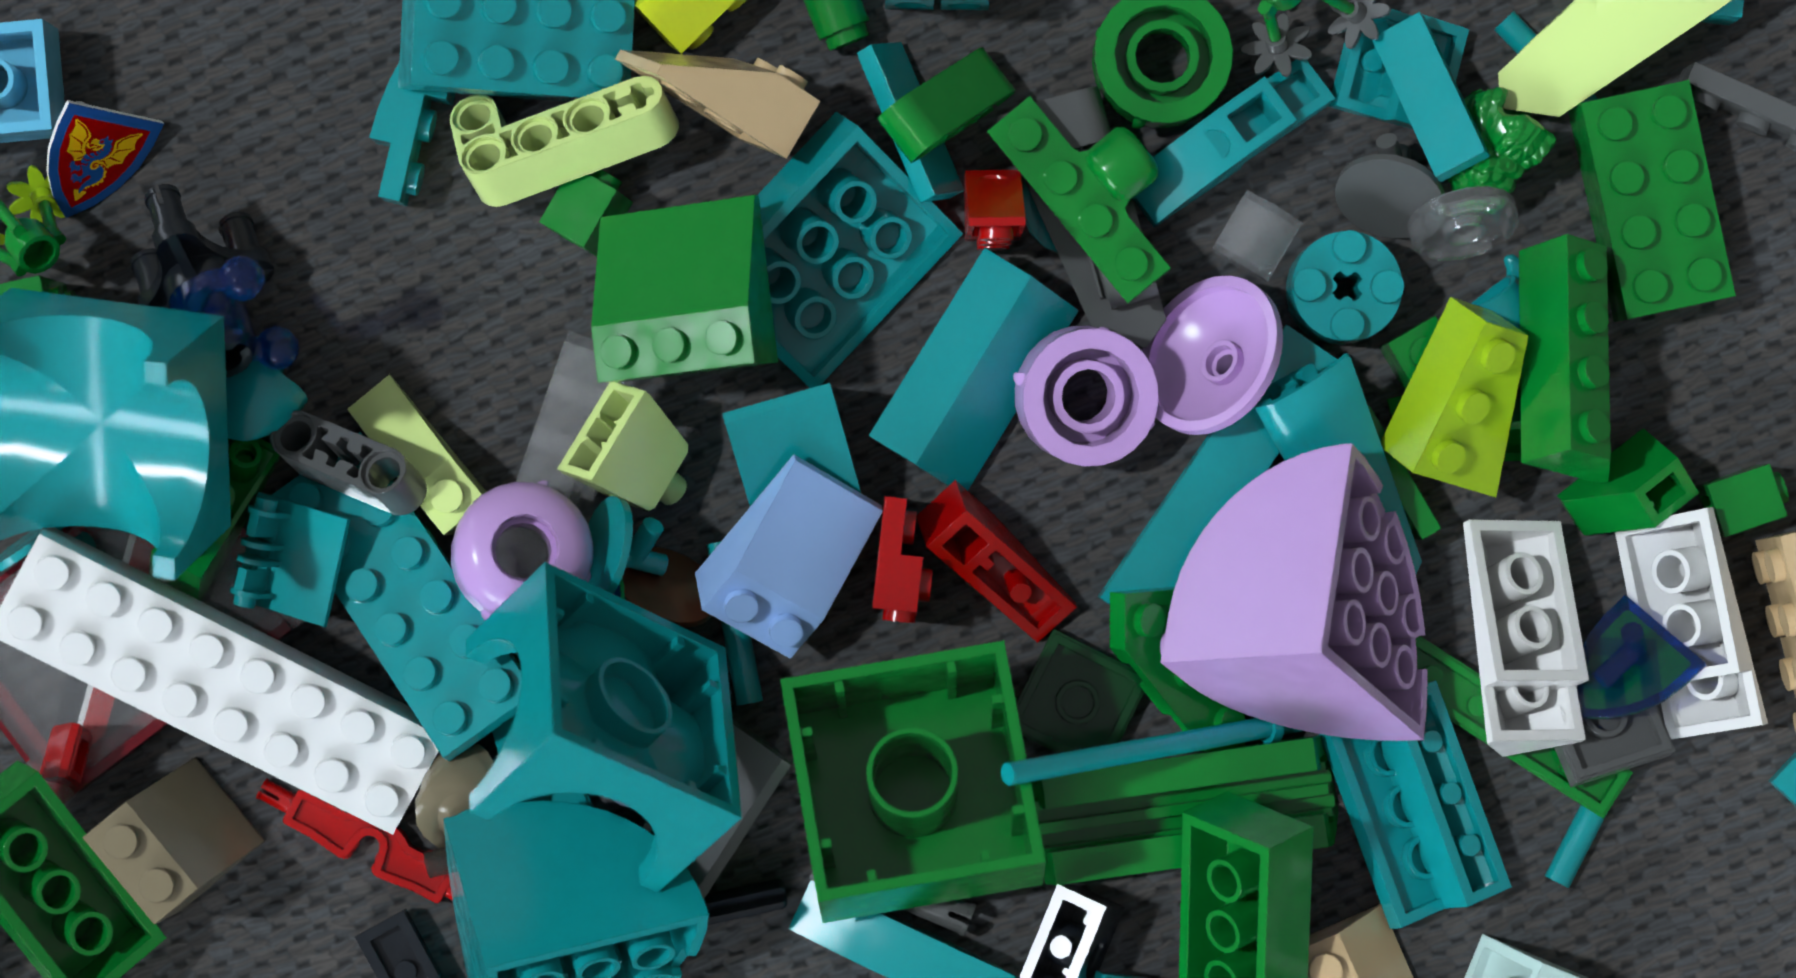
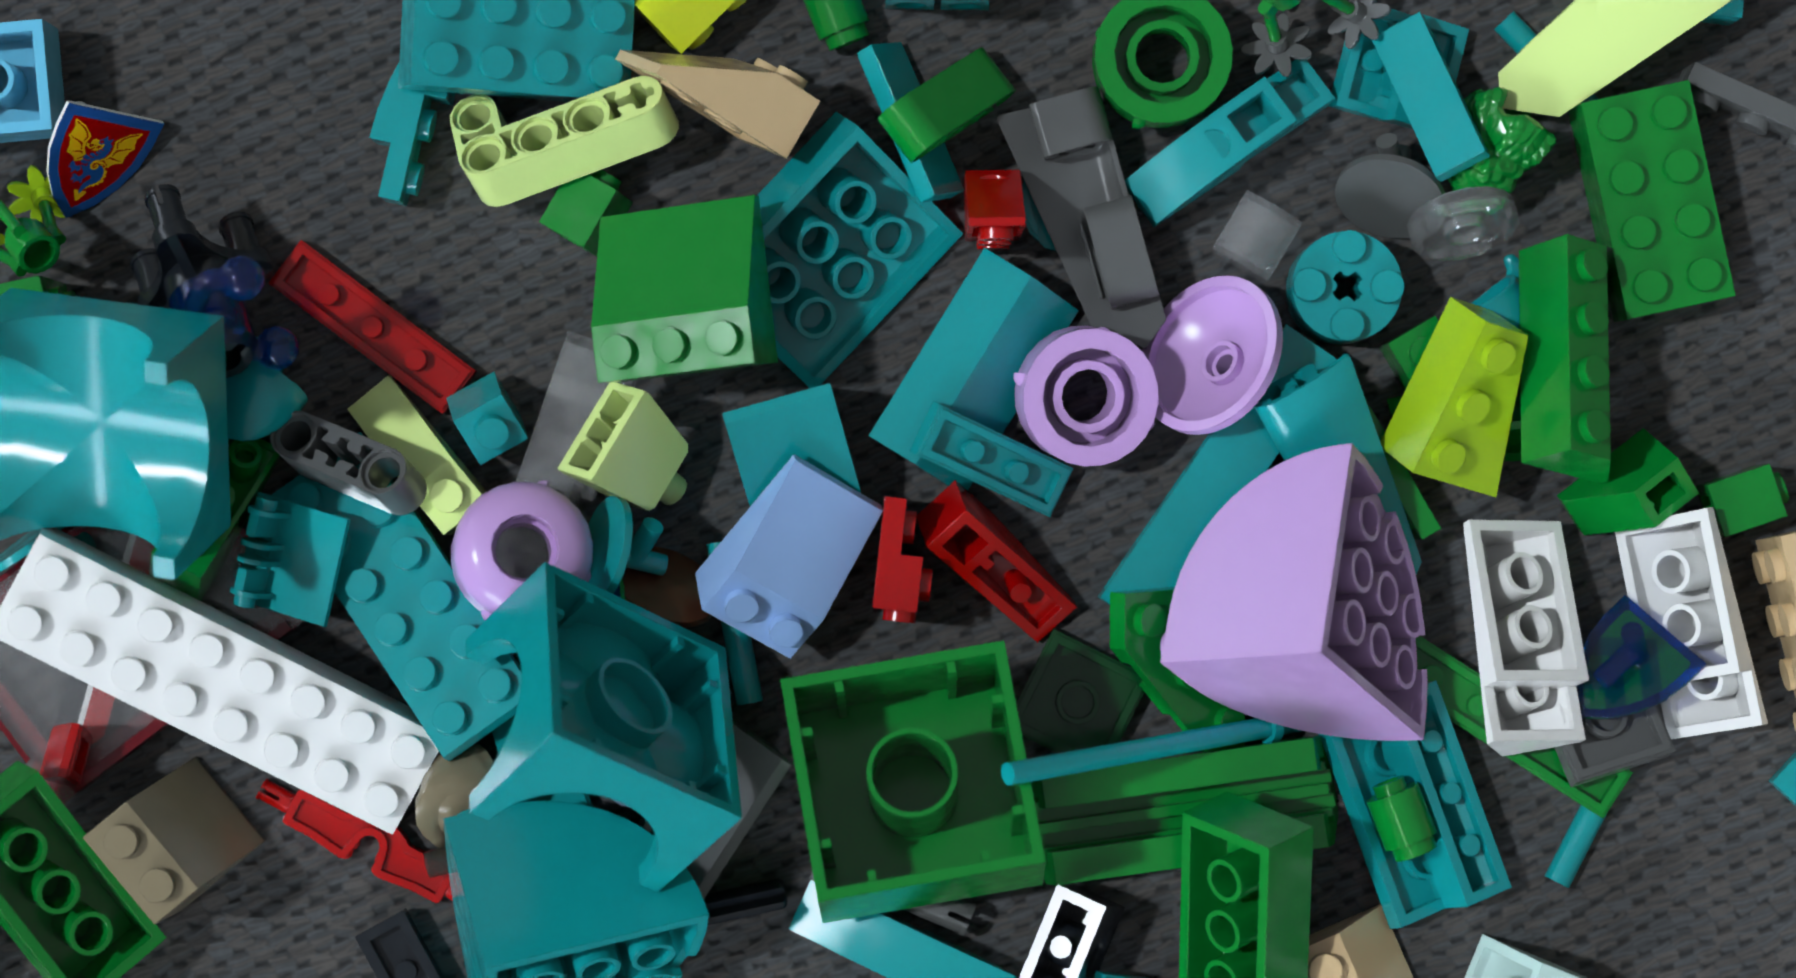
green plate [987,96,1171,304] -> none
none -> red tile [269,240,478,415]
none -> teal brick [447,372,528,465]
none -> teal tile [909,401,1074,517]
none -> green brick [1366,775,1437,862]

